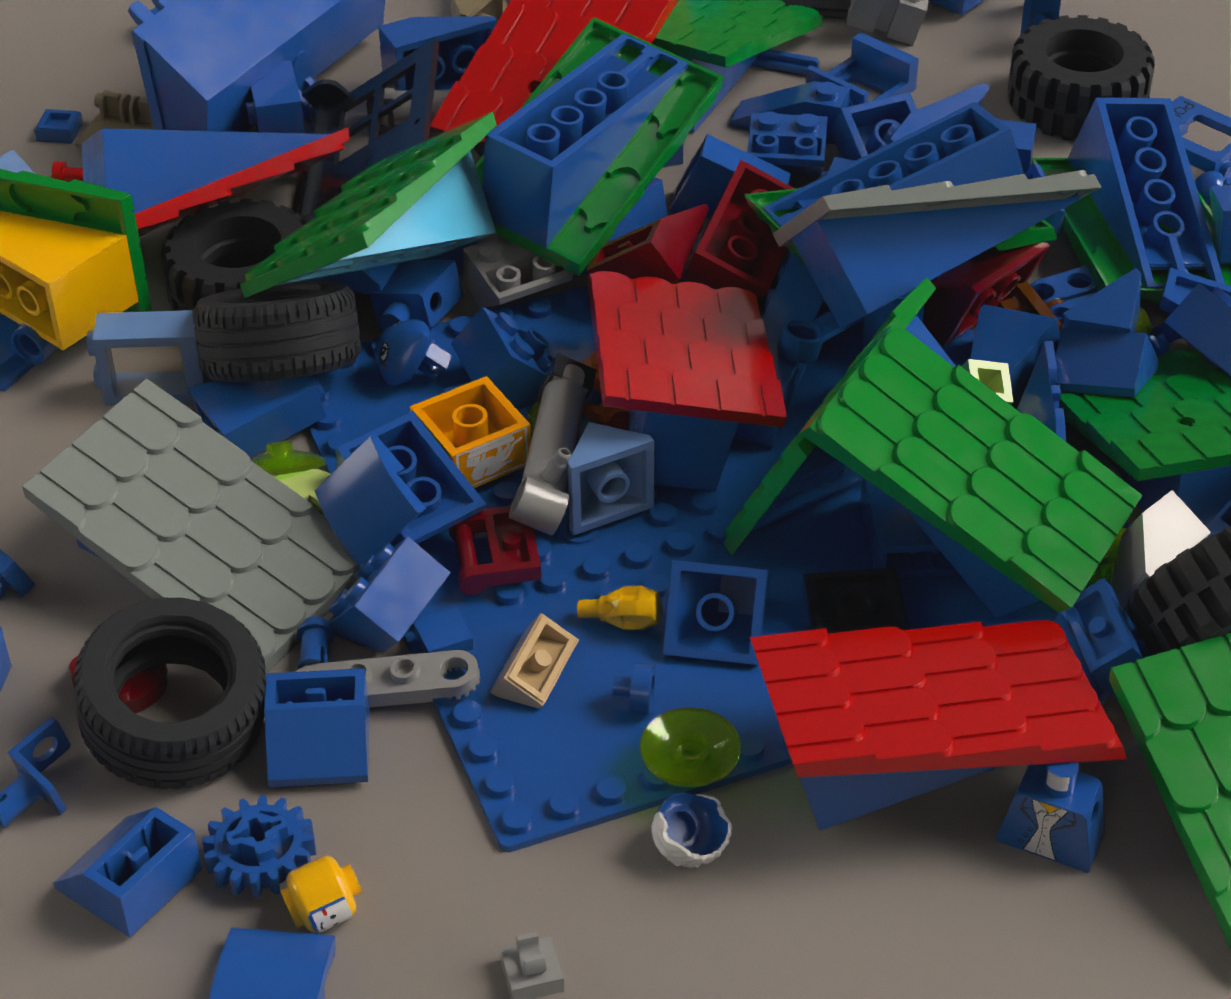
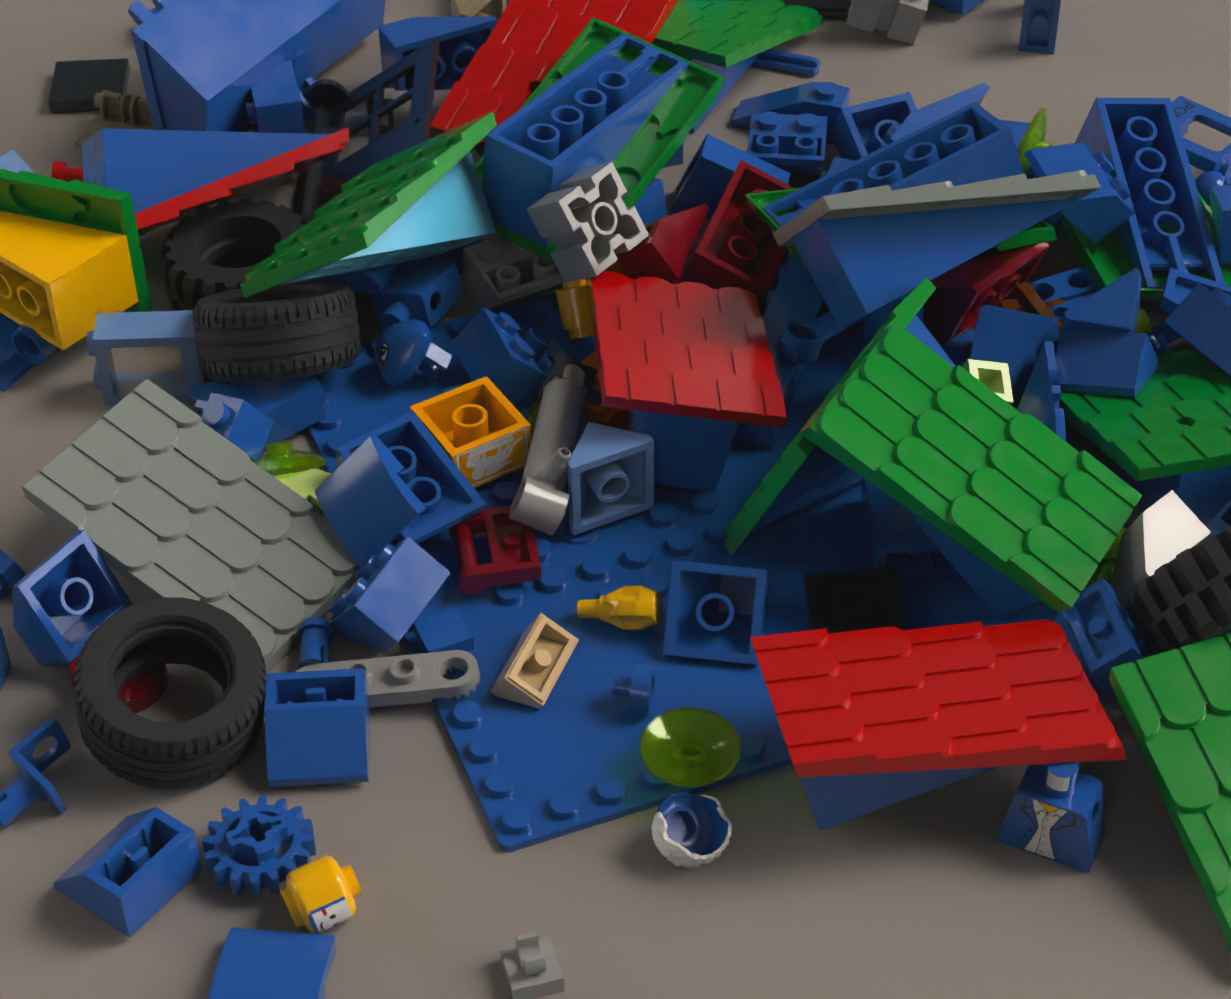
blue tile [34,109,83,143] -> none
blue window [806,32,919,107] -> none
black tyre [1008,15,1155,140] -> none
none -> blue slope [13,530,133,665]
none -> black tile [48,58,130,113]
none -> blue brick [194,392,275,461]
none -> light grey brick [527,162,649,282]
none -> light orange brick [555,278,594,339]
none -> clear neon green dish [1017,108,1052,174]
none -> blue slope [1024,142,1135,244]

